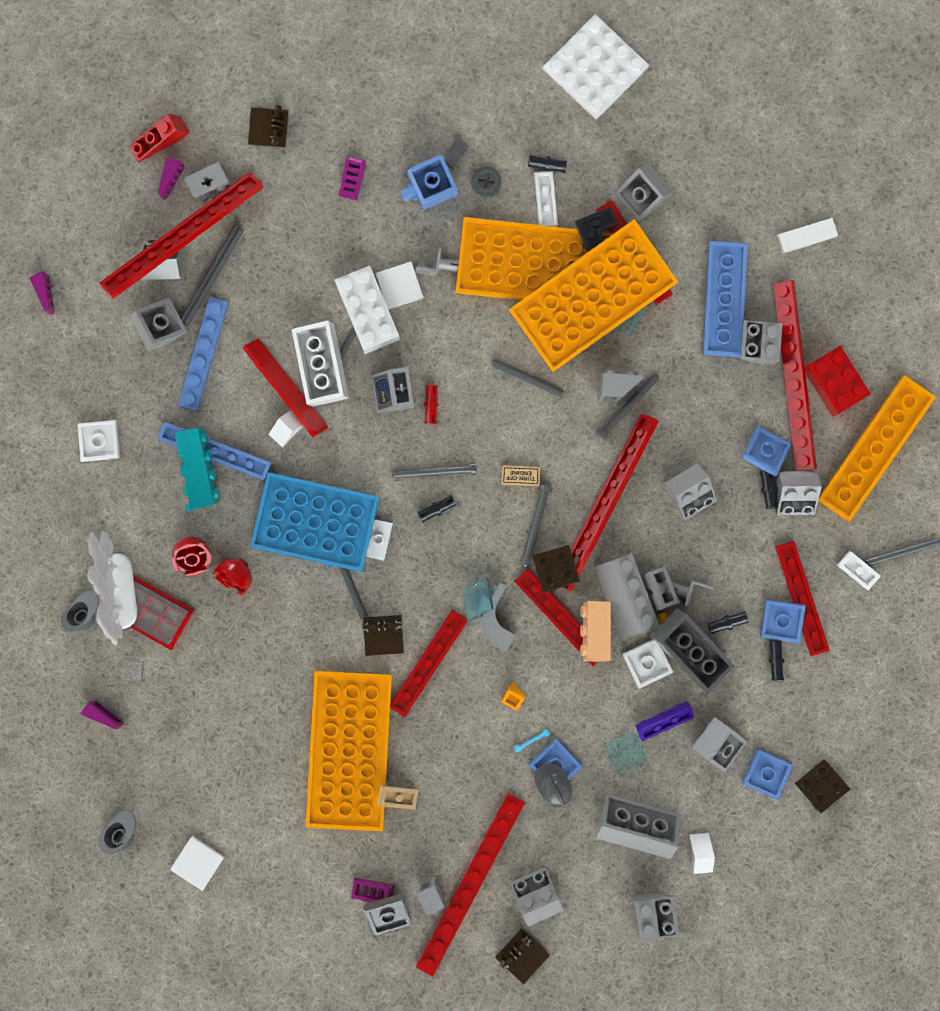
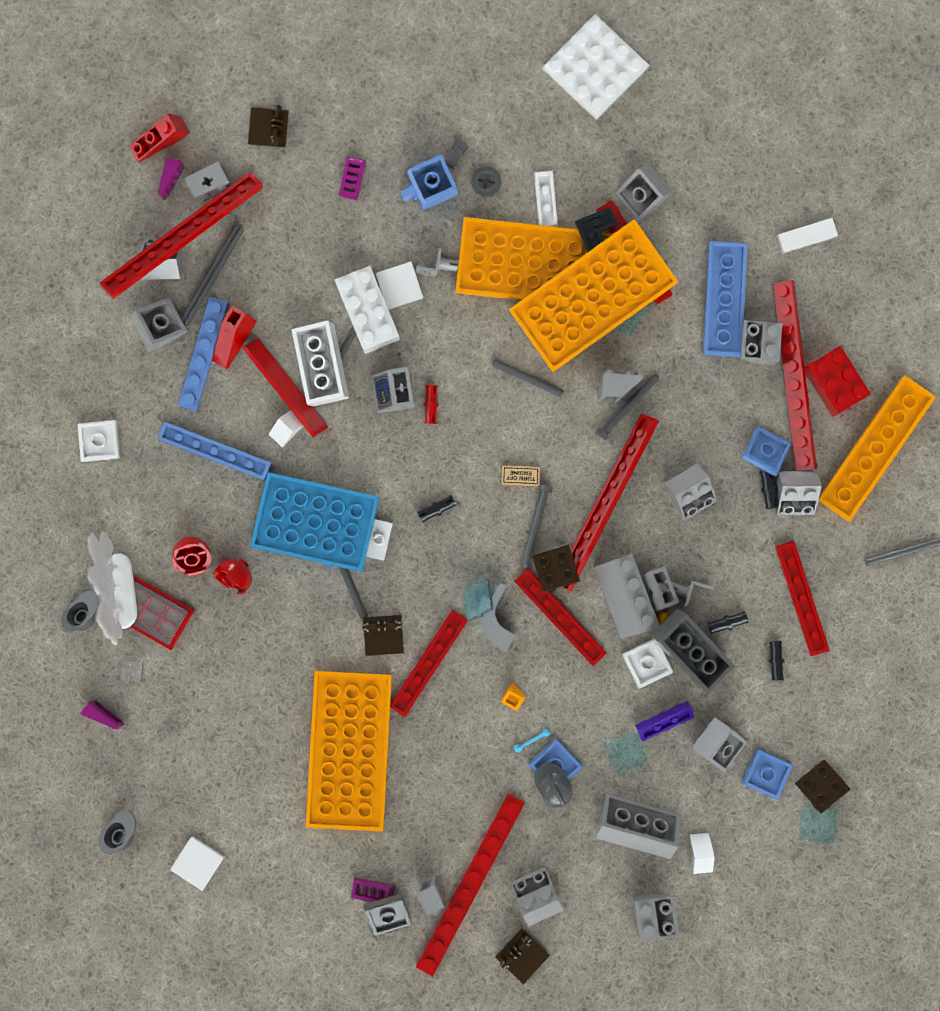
magenta slope [29,271,54,315] -> none
teal wedge [175,426,221,511] -> none
tan plate [377,785,419,810] -> none
dark grey bar [392,462,476,478] -> none
black pin [528,155,567,173] -> none
light nougat brick [580,601,611,662] -> none
medium blue tile [760,599,806,644] -> none
white plate [837,551,881,590] -> none
none -> red slope [212,306,257,370]
none -> clear light blue piece [799,808,837,843]

